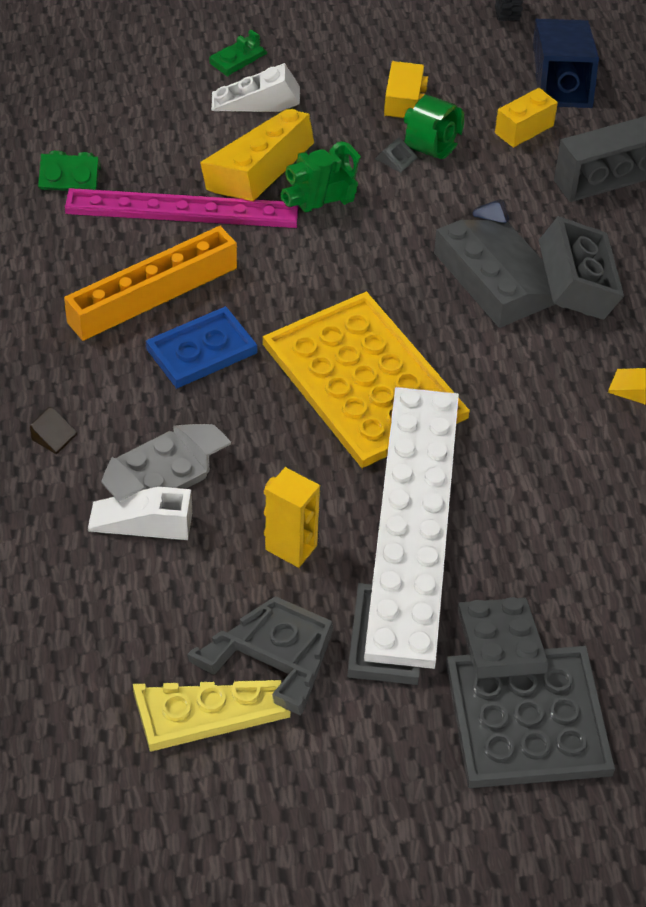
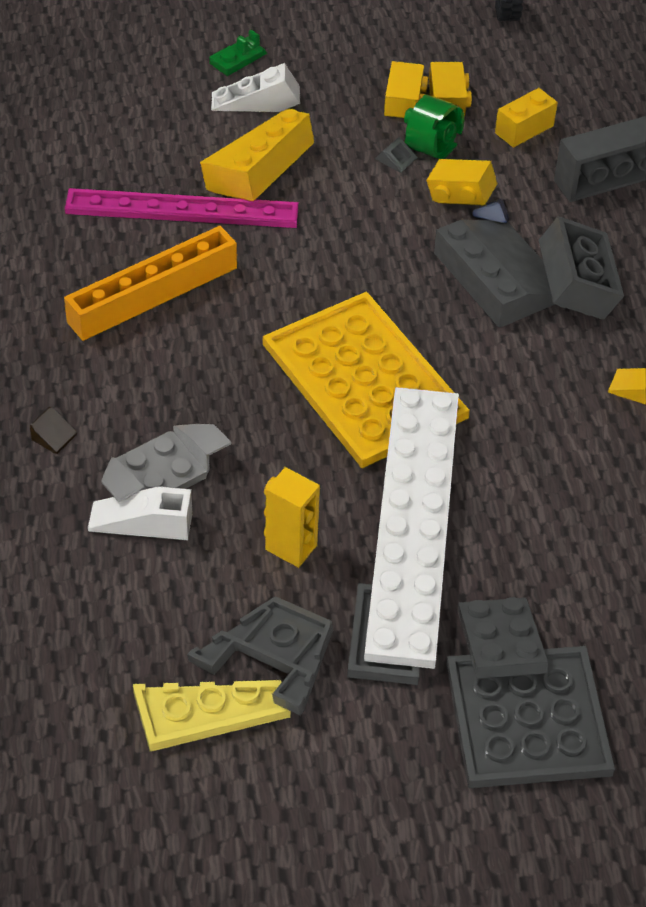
green bracket [38,150,101,191] -> none
blue plate [146,306,257,389] -> none
green hips [281,141,361,212] -> none
dark blue slope [533,19,599,108] -> none
none -> yellow brick [426,159,497,205]
none -> yellow brick [429,62,472,117]

